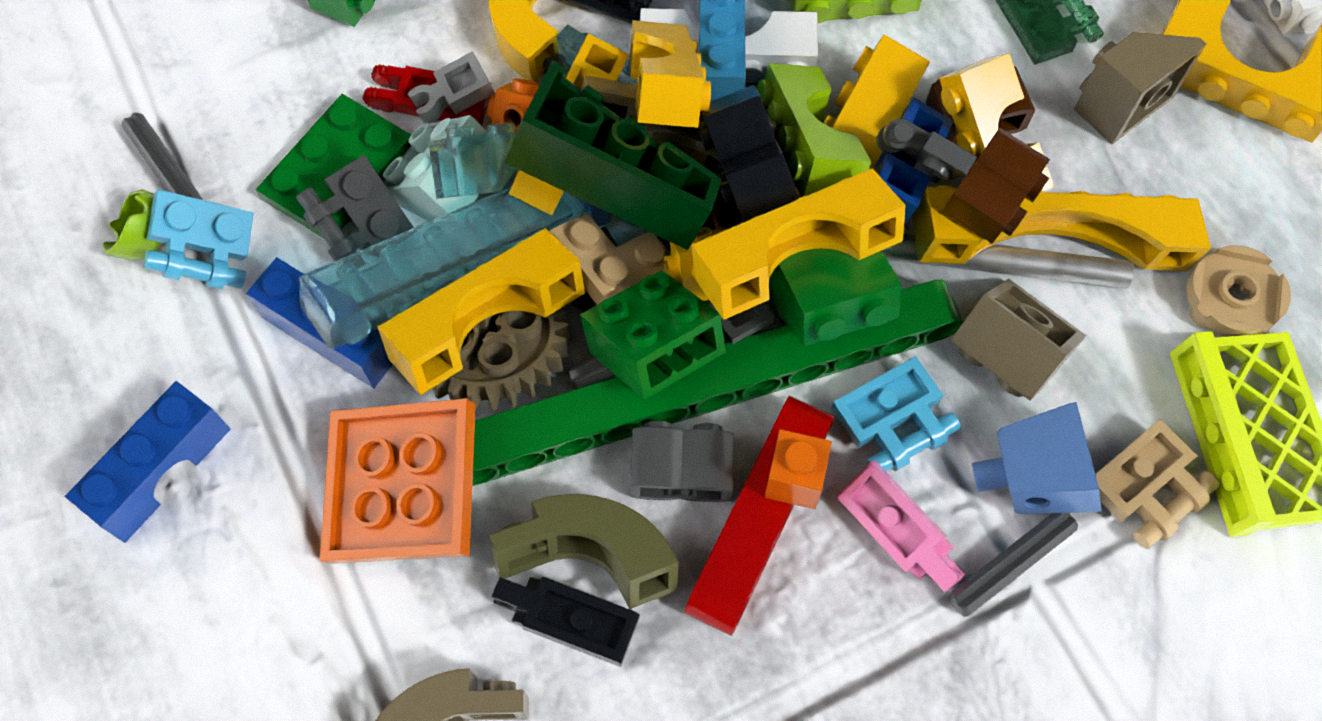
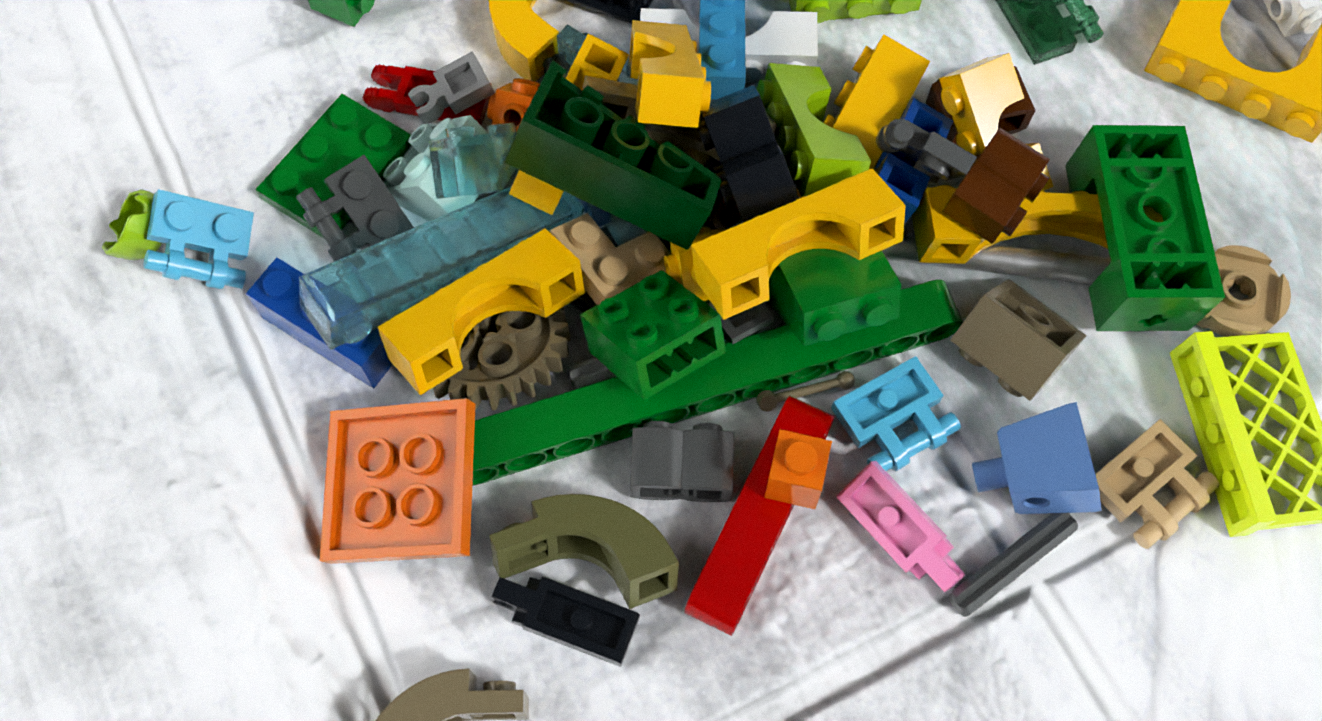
blue arch [64,381,231,543] -> none
dark grey axle [122,112,203,200] -> none
dark tan slope [1074,32,1207,144] -> none
none -> dark tan hinge [756,371,855,412]
none -> green plate [1065,125,1225,331]

